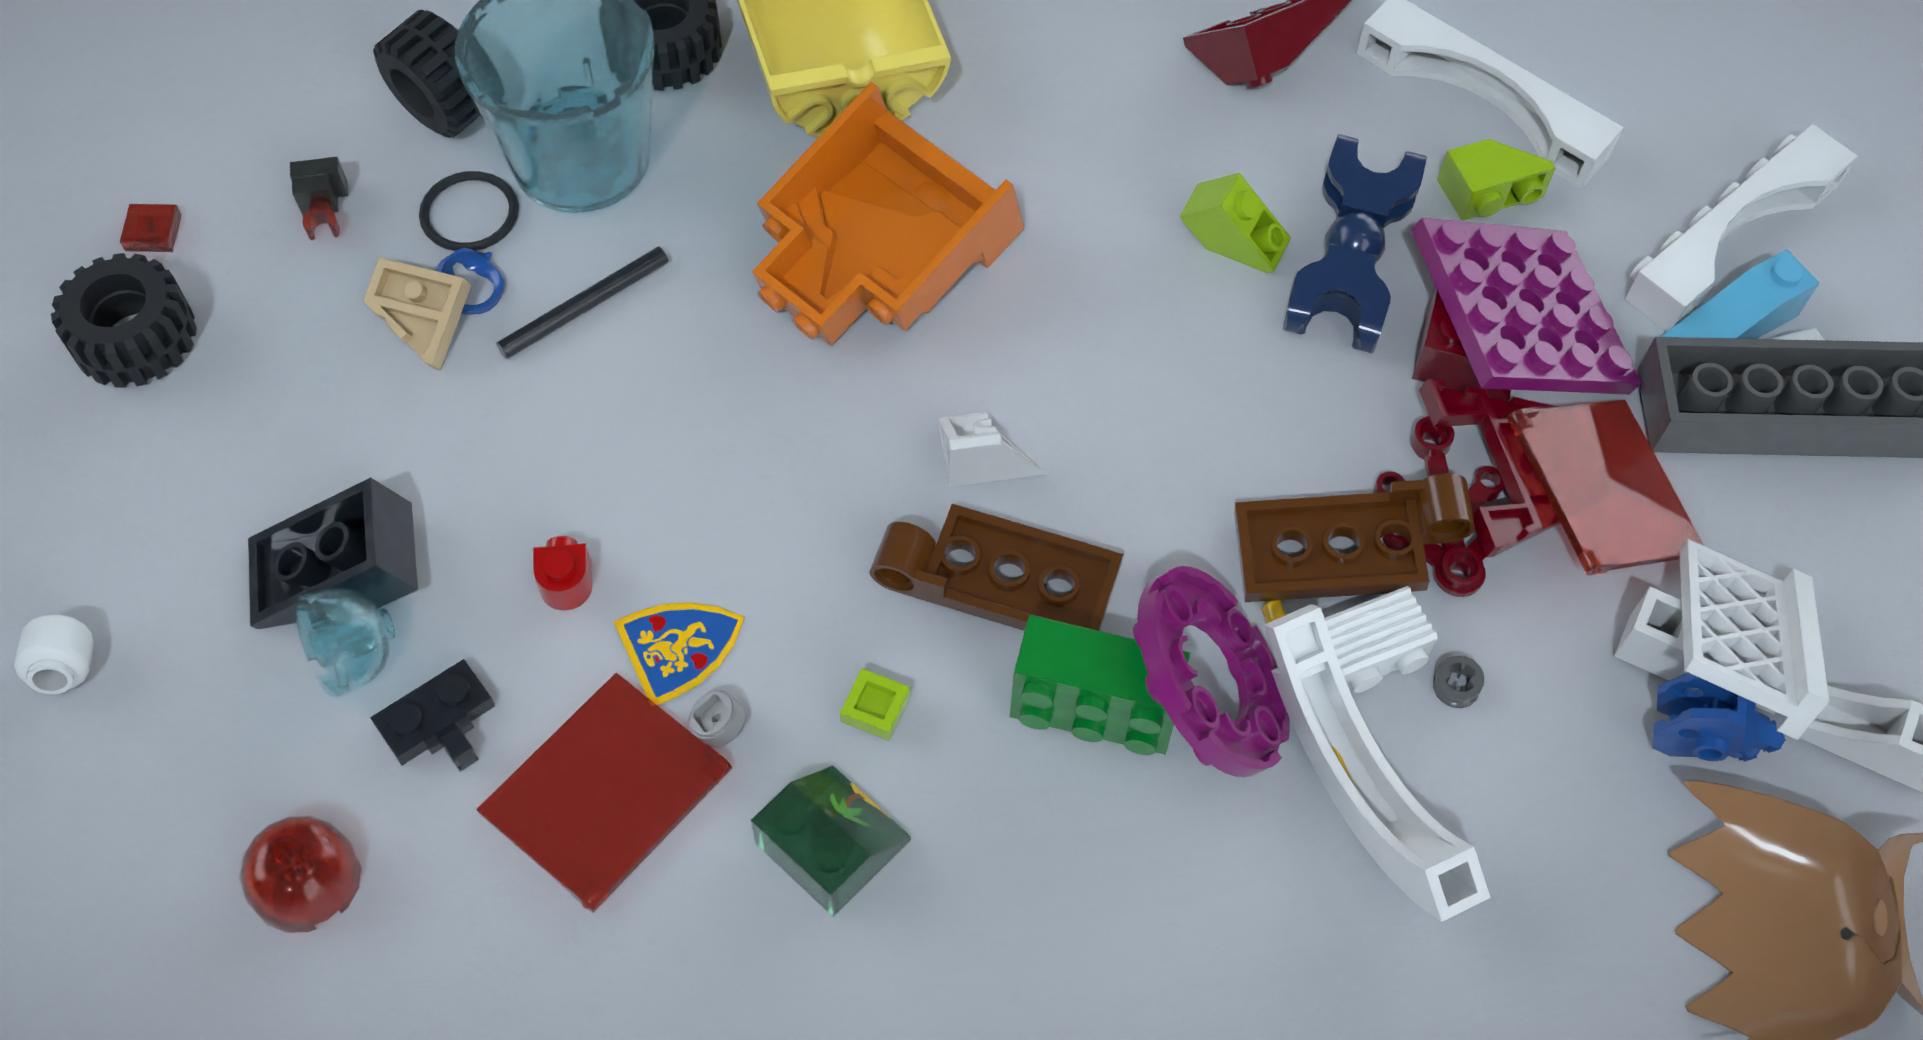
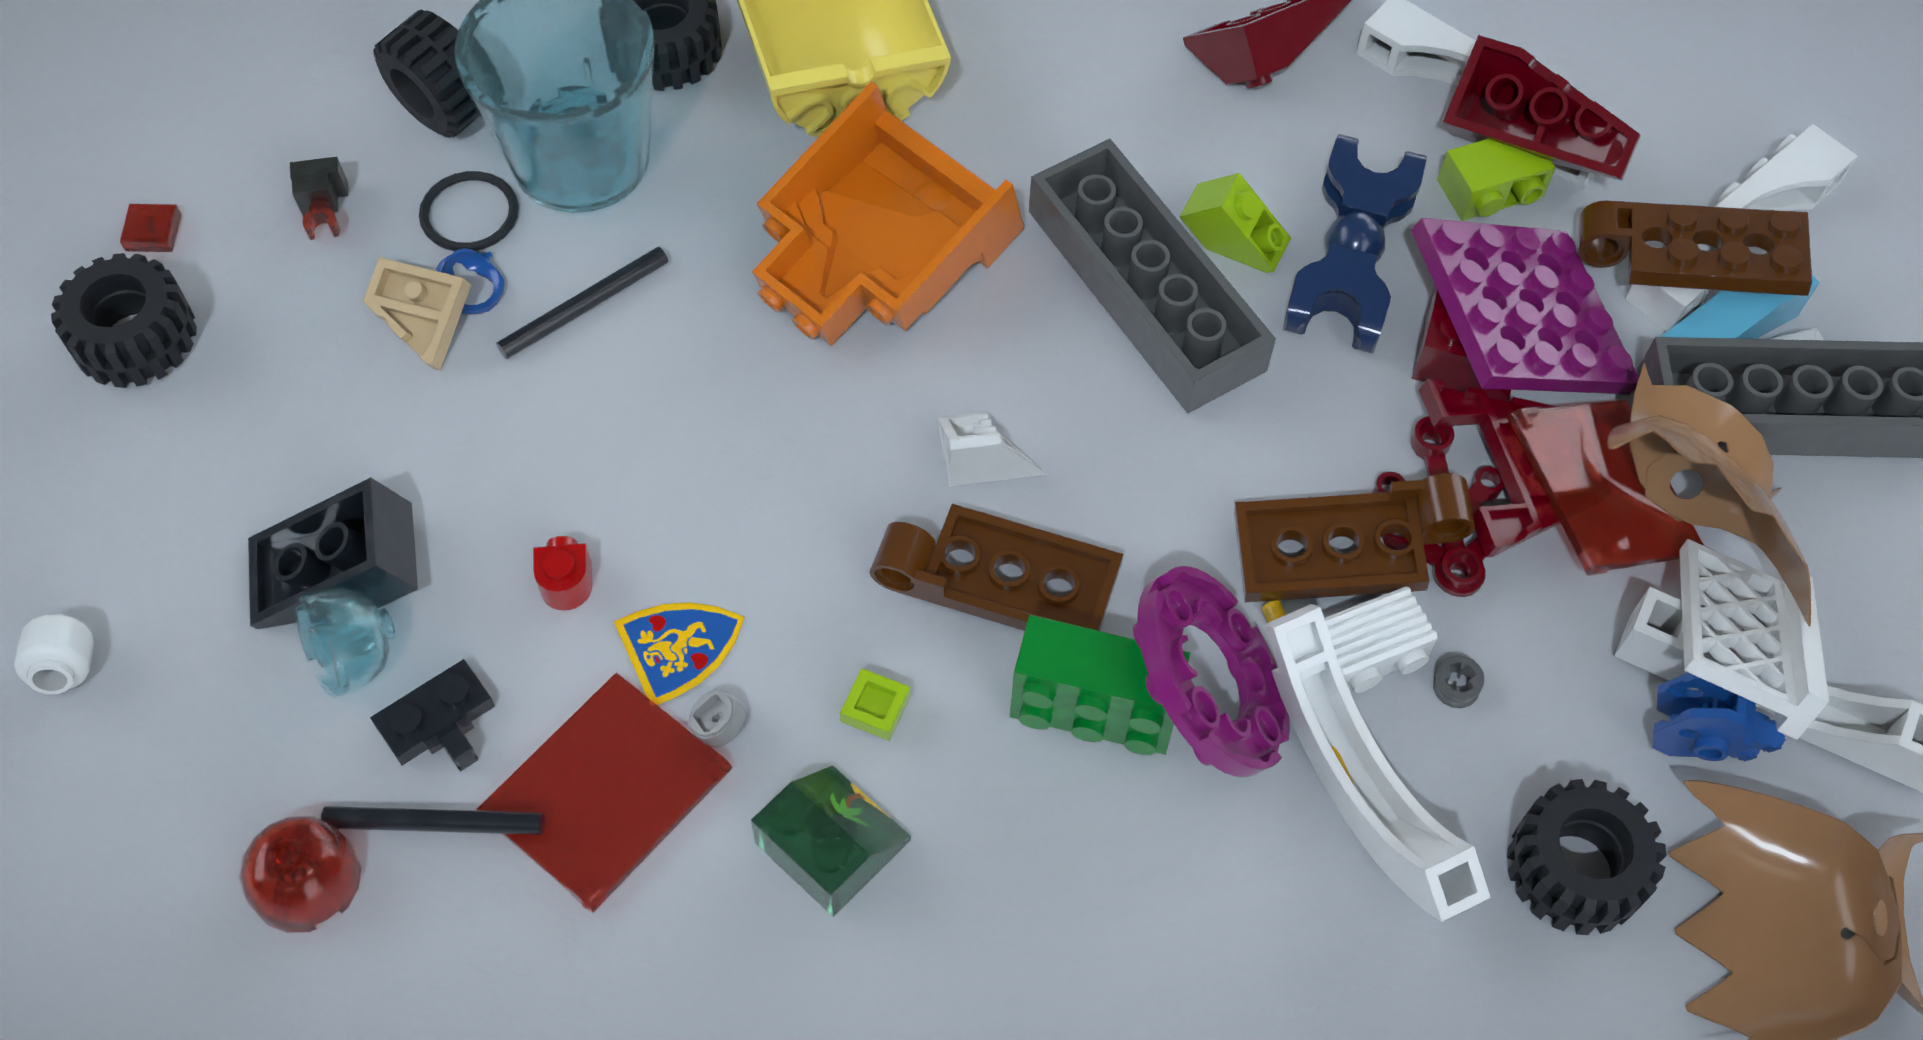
none -> black bar [321,806,545,835]
none -> dark grey brick [1029,138,1276,414]
none -> dark red wedge [1443,35,1641,181]
none -> black tyre [1507,779,1667,935]
none -> reddish brown hinge [1579,200,1812,296]
none -> medium nougat piece [1607,363,1811,627]

